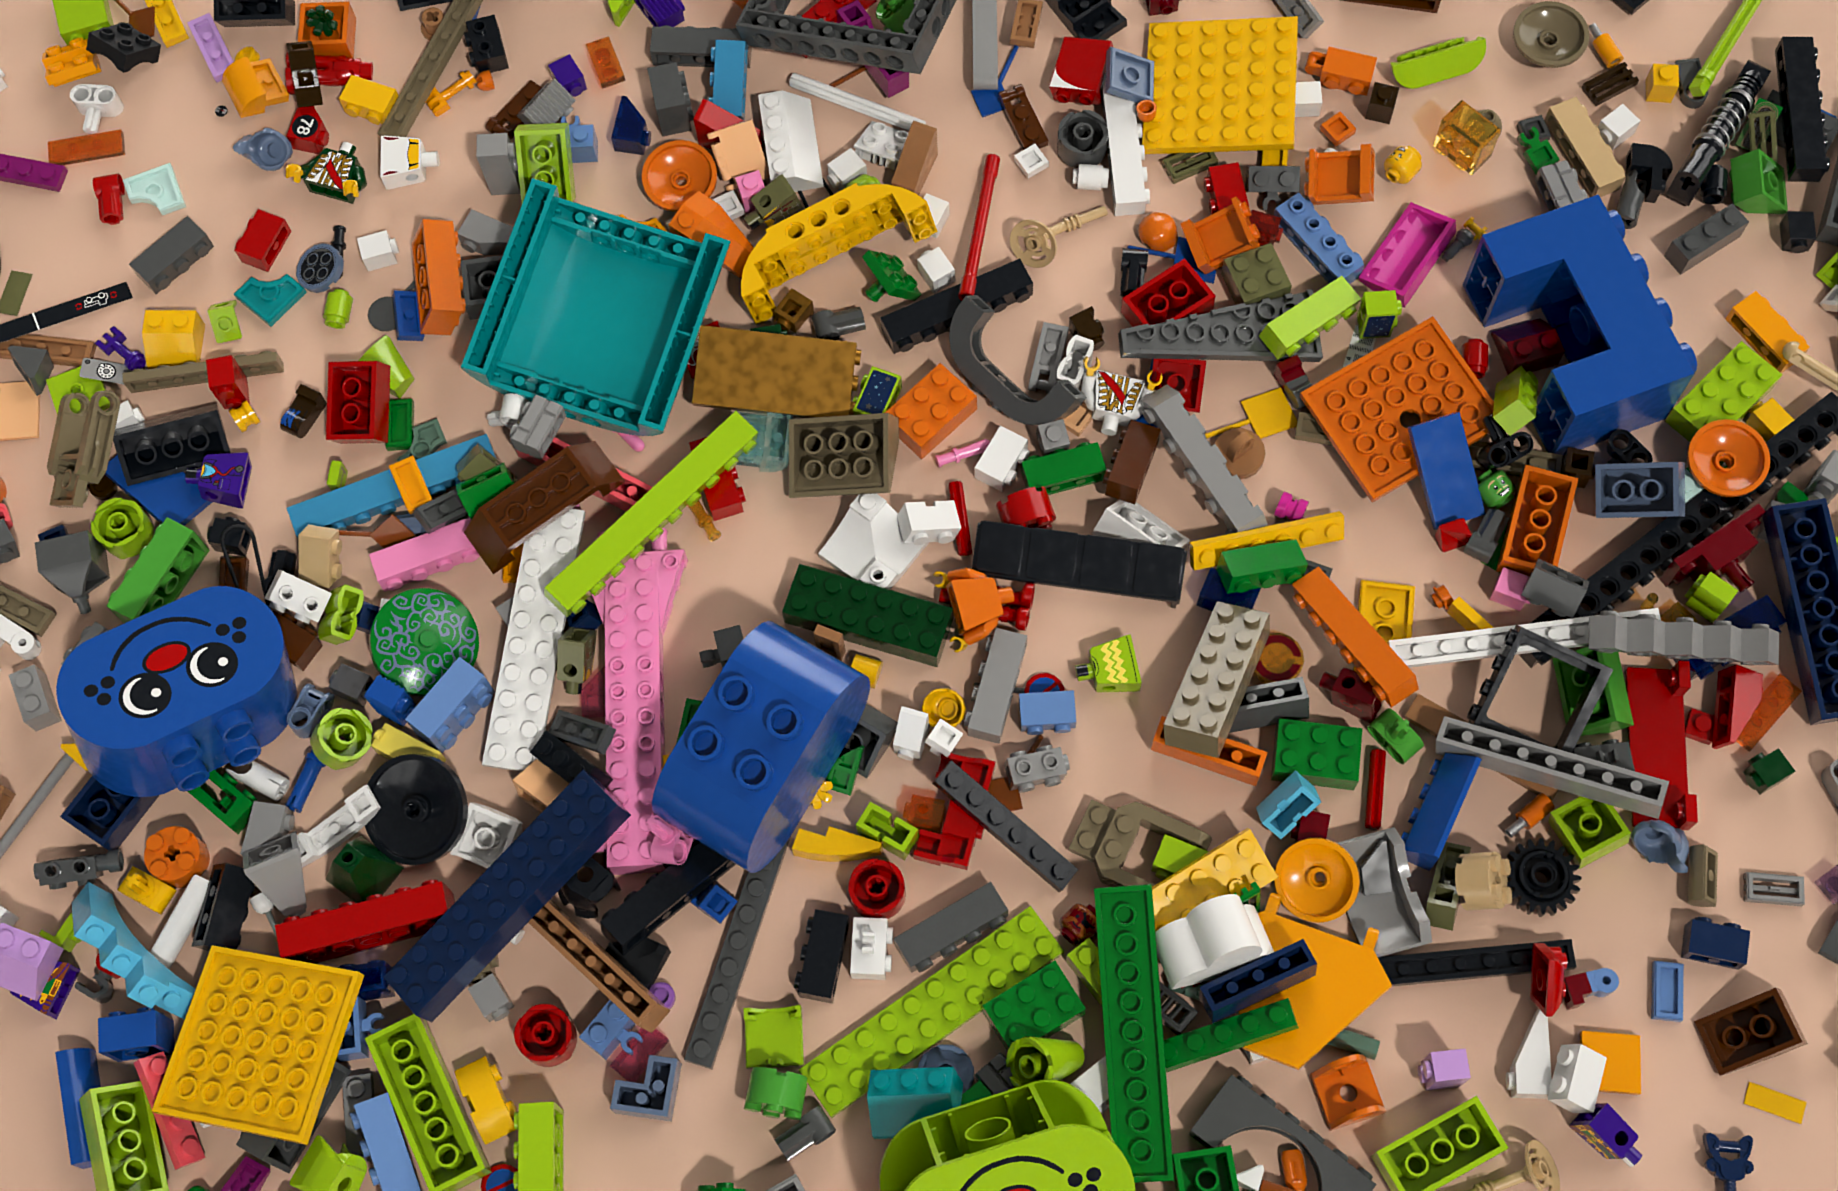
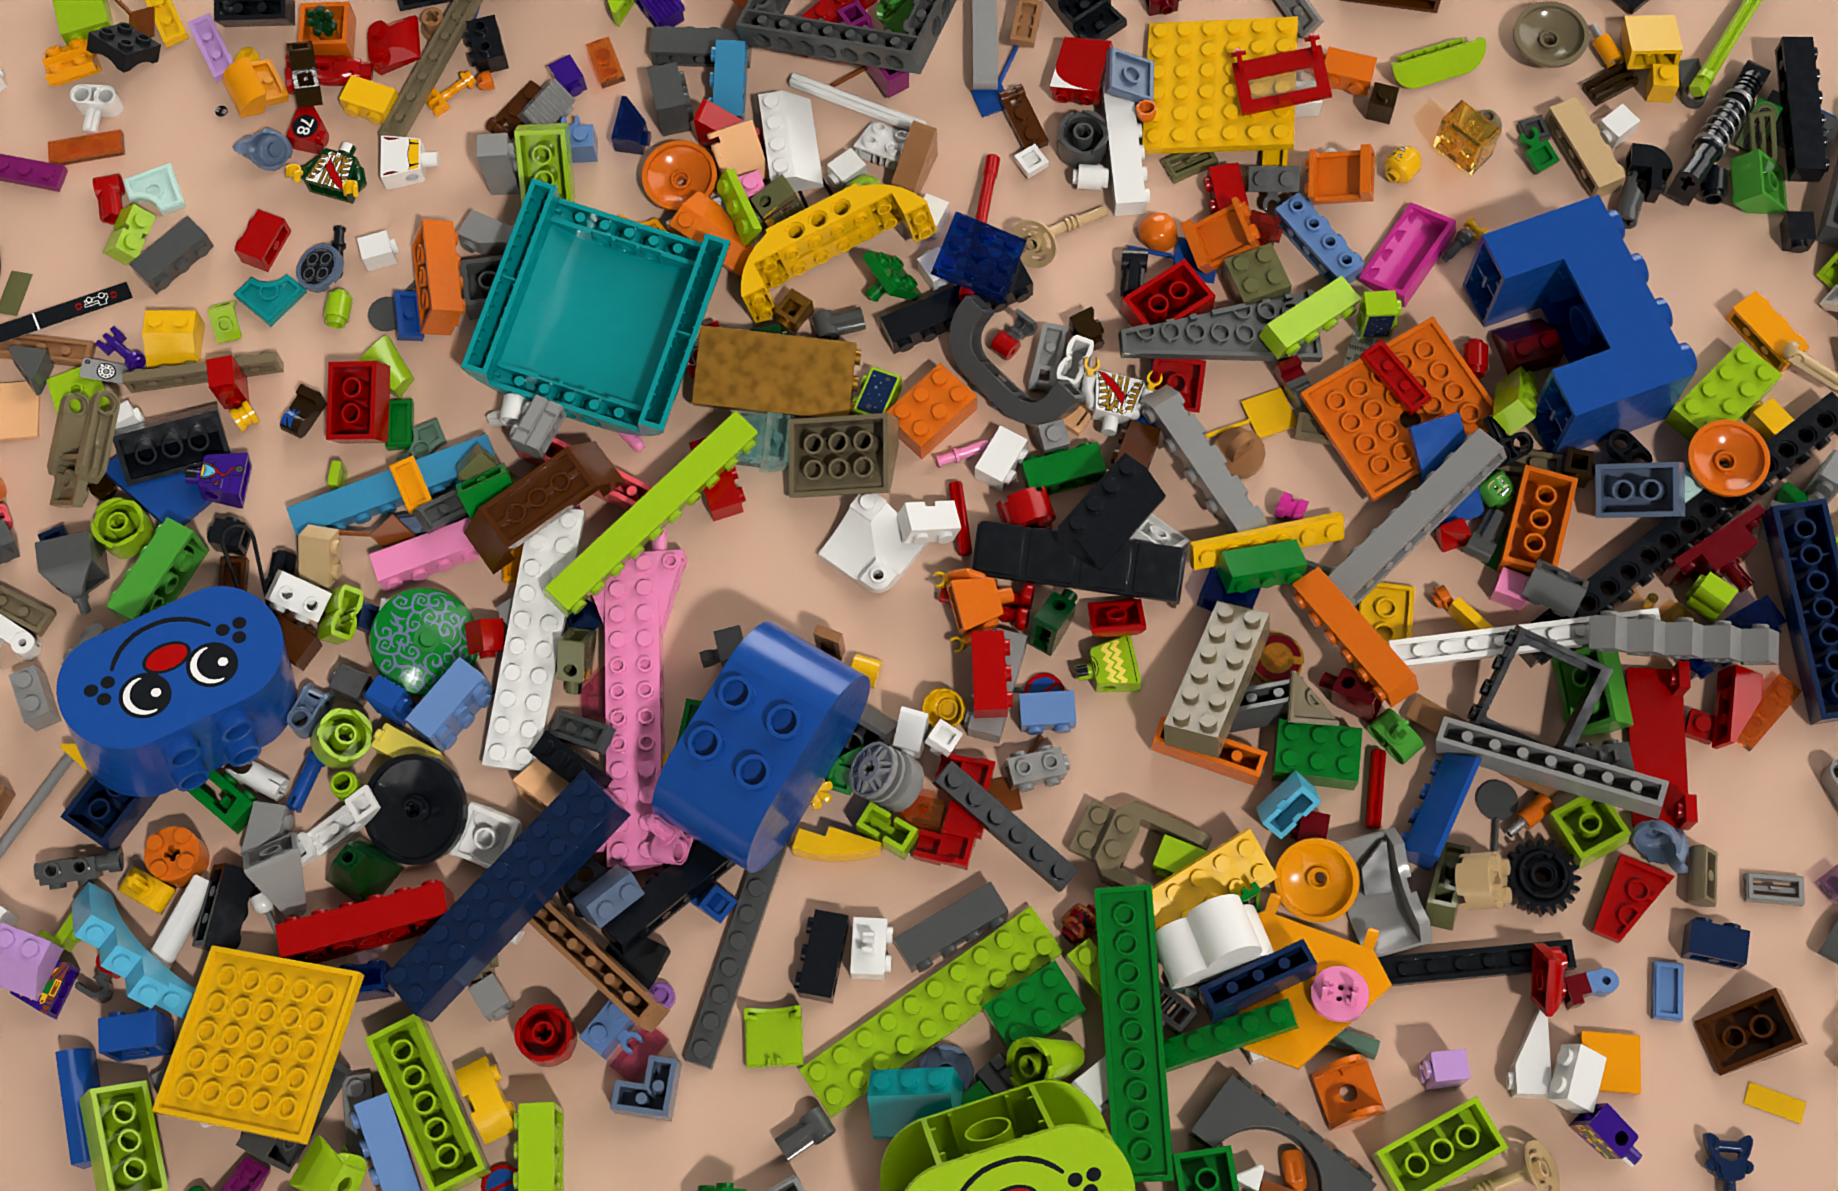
coral plate [134,1051,206,1170] -> none
medium blue brick [337,996,384,1062] -> none
clear yellow piece [687,500,721,541] -> none
bright green brick [744,1067,808,1120] -> none
dark green brick [782,564,953,667] -> none
red brick [848,859,906,919] -> none
orange plate [1320,111,1356,147] -> none
light grey brick [1535,160,1588,211] -> none
dark grey brick [1664,203,1749,275] -> none
dark green brick [1743,748,1796,795] -> none
none -> lime piece [103,204,156,265]
none -> lime brick [330,771,363,804]
none -> red slope [367,15,421,76]
none -> red brick [465,618,505,659]
none -> sand blue brick [573,864,645,929]
none -> lime plate [716,169,762,245]
none -> light grey wheel [849,742,924,812]
none -> clear blue plate [931,211,1027,303]
none -> red brick [971,630,1013,718]
none -> leg [990,308,1038,361]
none -> dark green torso [1028,589,1078,656]
none -> black slope [1057,453,1166,572]
none -> red slope [1087,599,1146,638]
none -> red piece [1231,32,1332,116]
none -> dark tan tile [1286,671,1340,726]
none -> bright pink plate [1311,966,1369,1022]
none -> light grey brick [1328,428,1507,607]
none -> red tile [1360,339,1432,416]
none -> dark grey piece [1476,780,1518,852]
none -> red wing [1591,854,1675,943]
none -> yellow brick [1620,15,1683,69]

